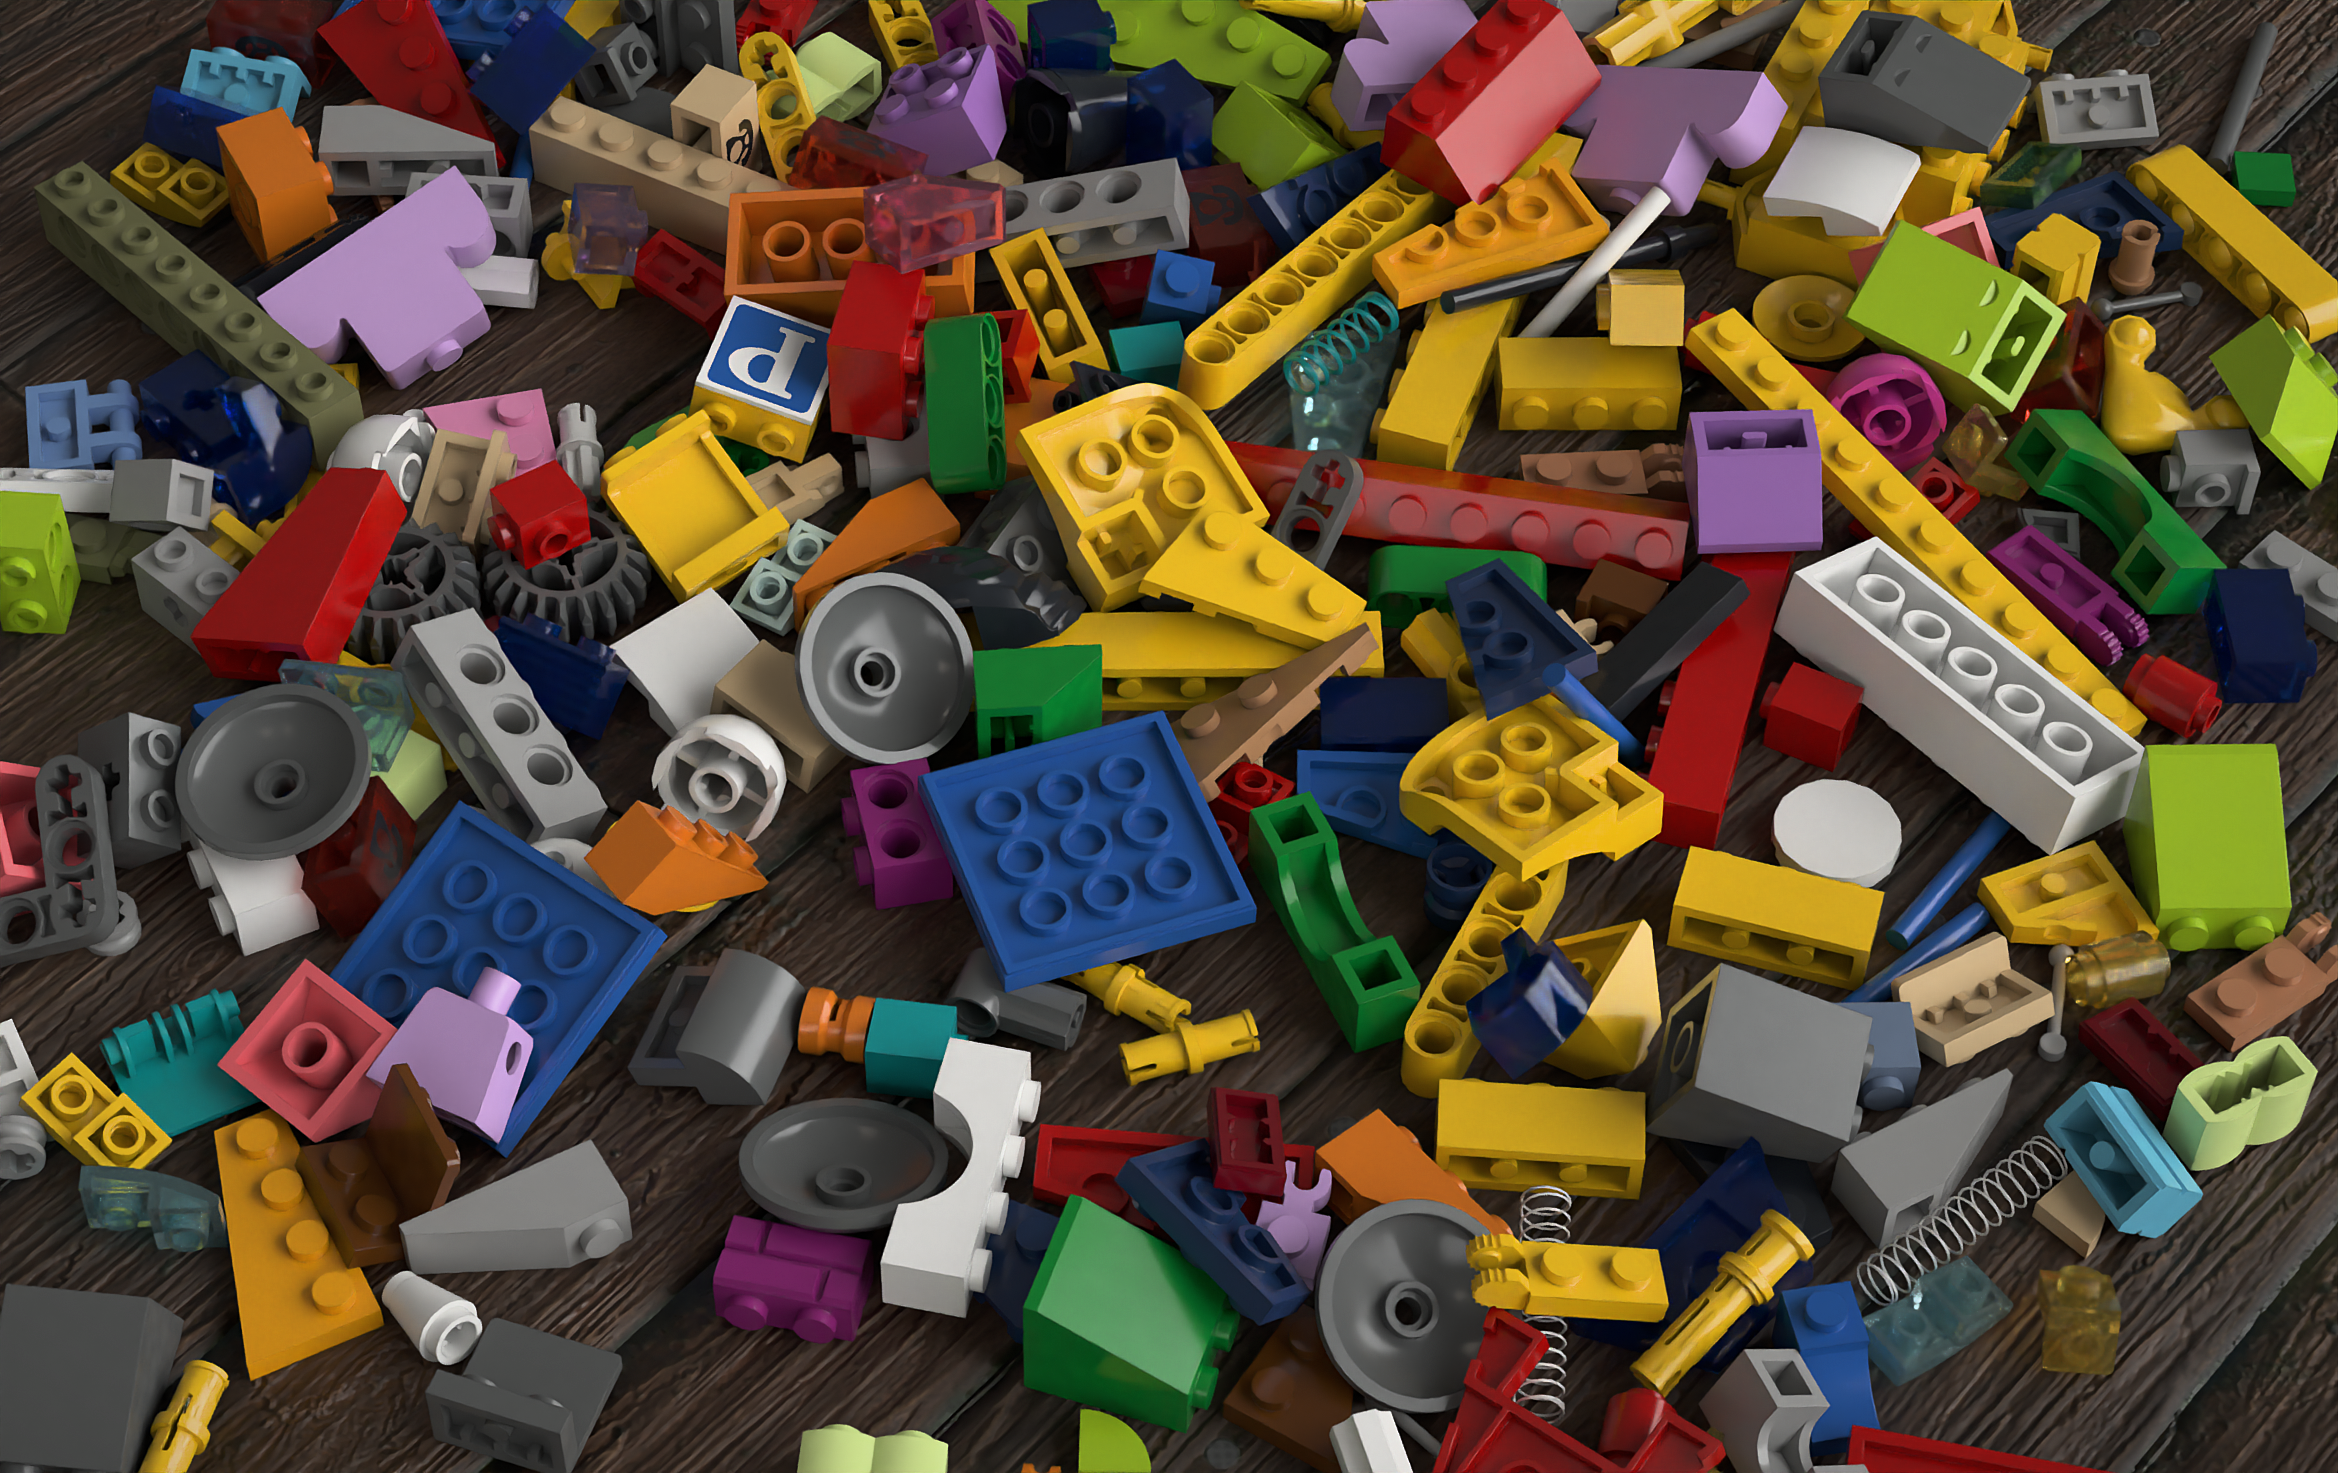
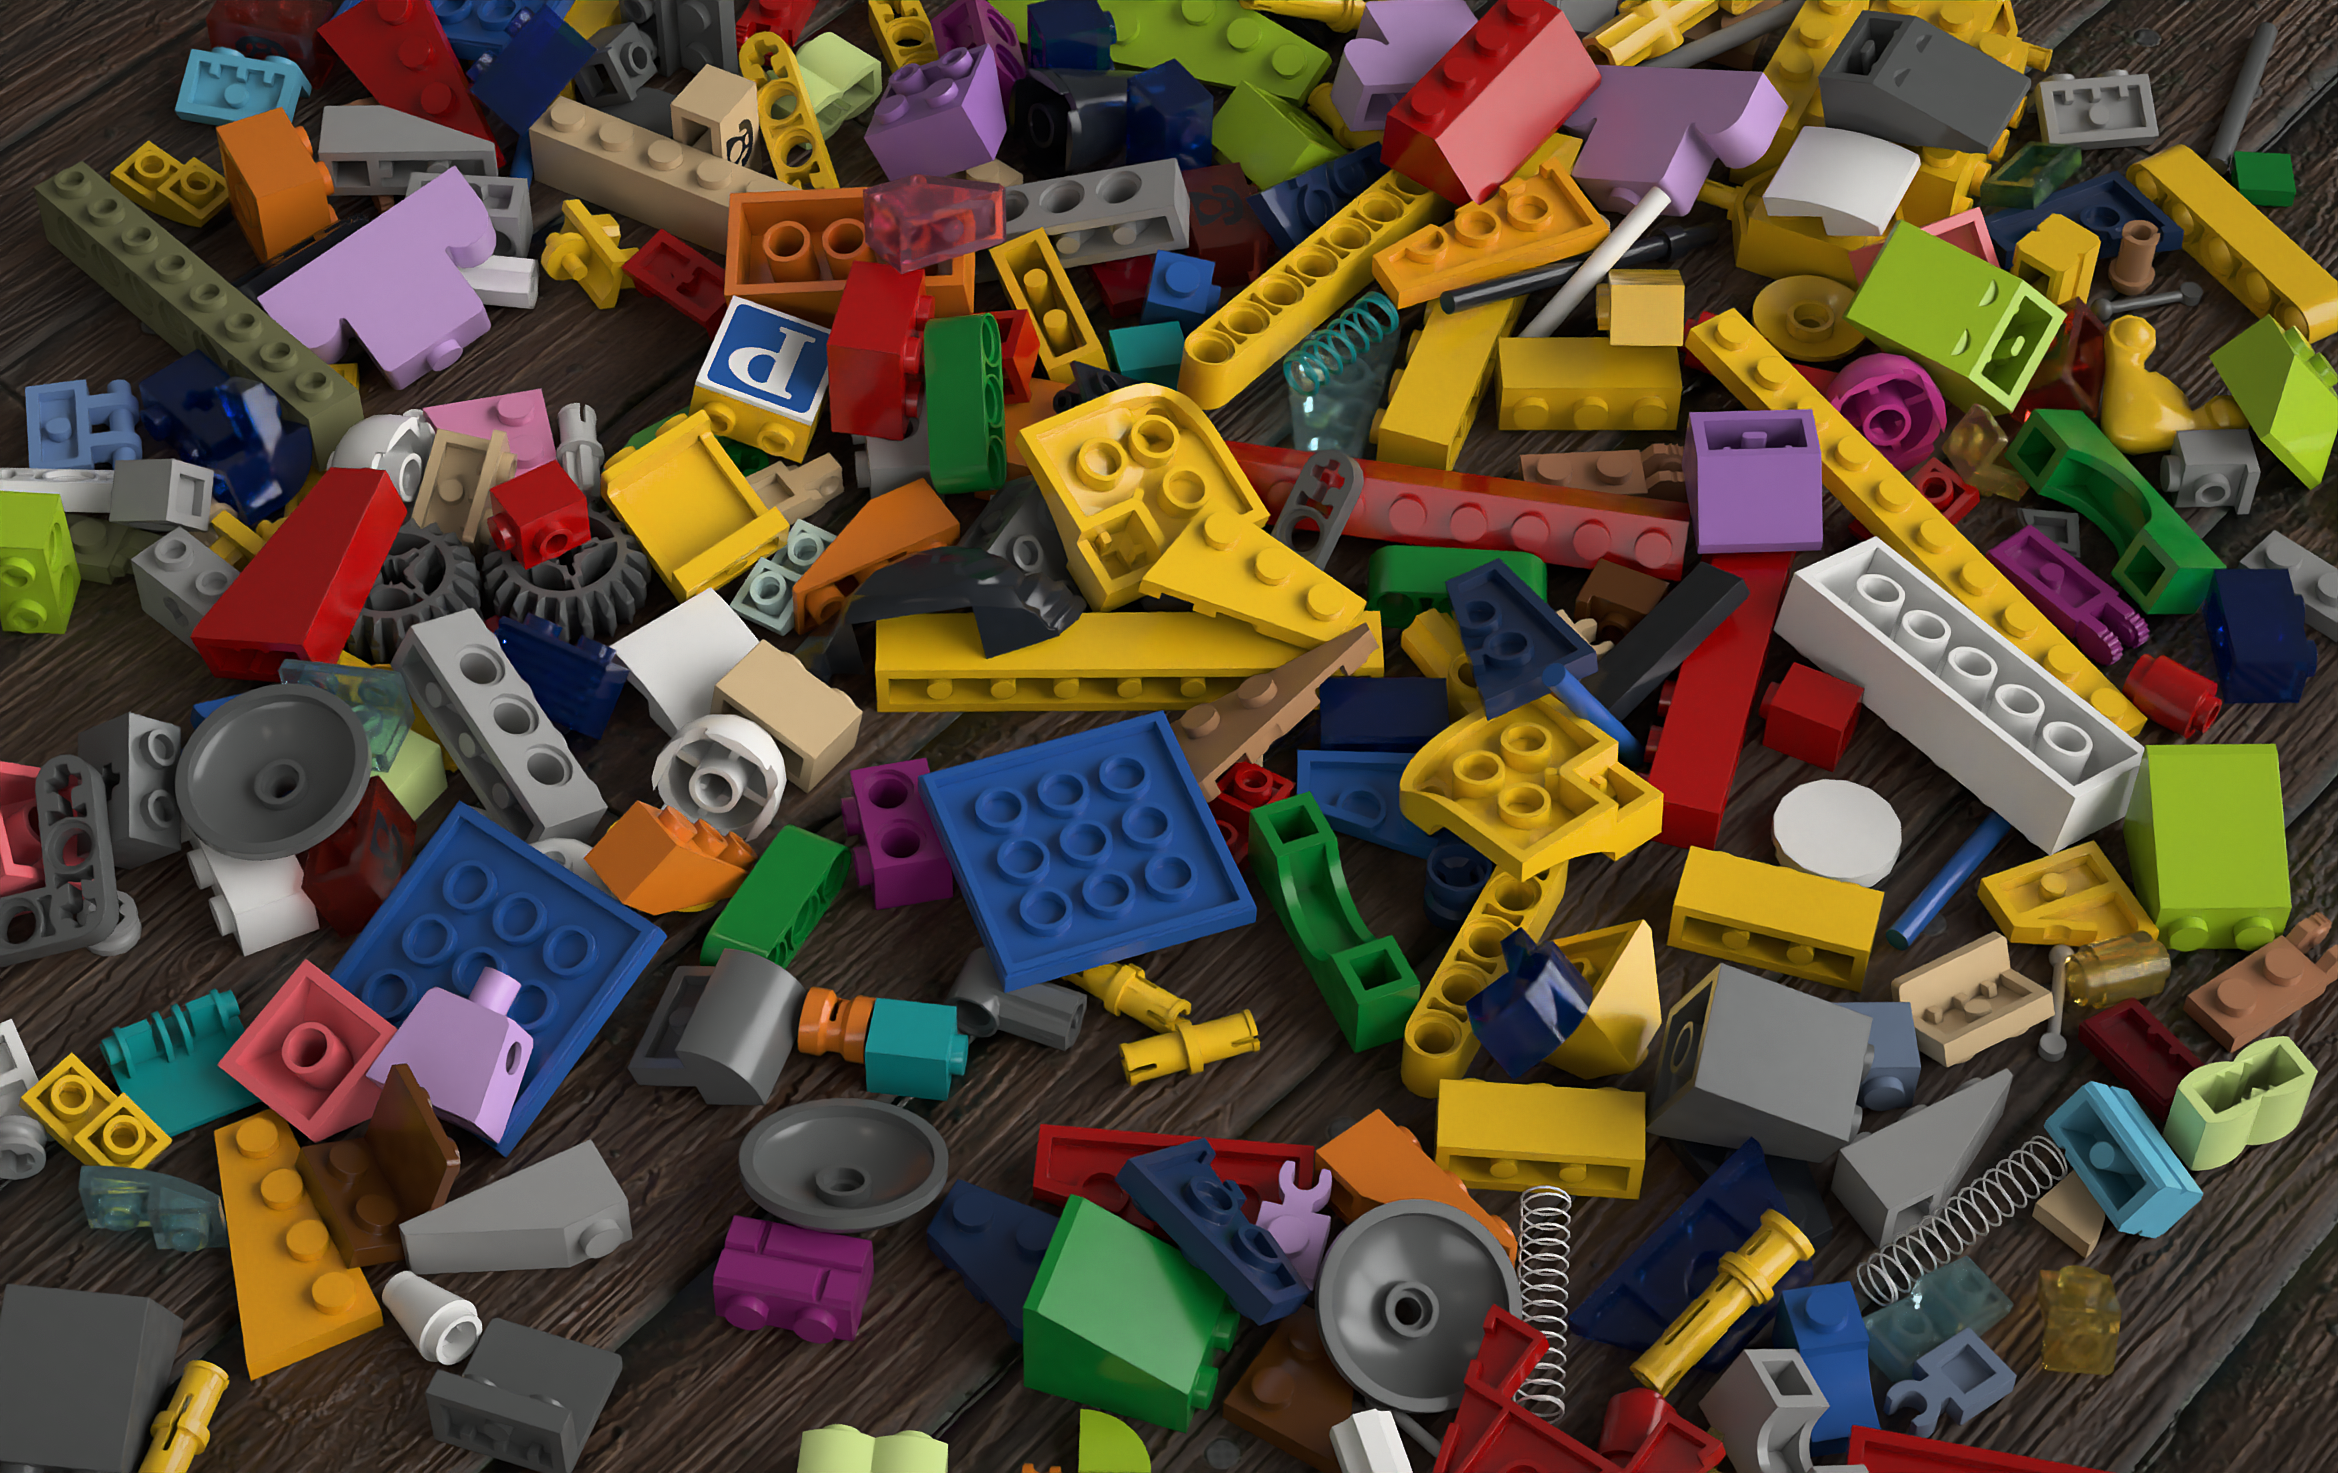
clear blue brick [142,85,263,168] -> none
brick [567,183,648,276] -> none
clear red brick [788,115,929,190] -> none
dark grey dish [795,572,974,765] -> none
white arch [880,1037,1041,1318] -> none
green slope [972,644,1102,760] -> none
dark red plate [1206,1087,1287,1197] -> none
yellow hinge [1465,1233,1669,1322] -> none
blue bar [1839,902,1990,1003] -> none
none -> green beam [700,824,852,969]
none -> sand blue plate [1883,1326,2017,1438]

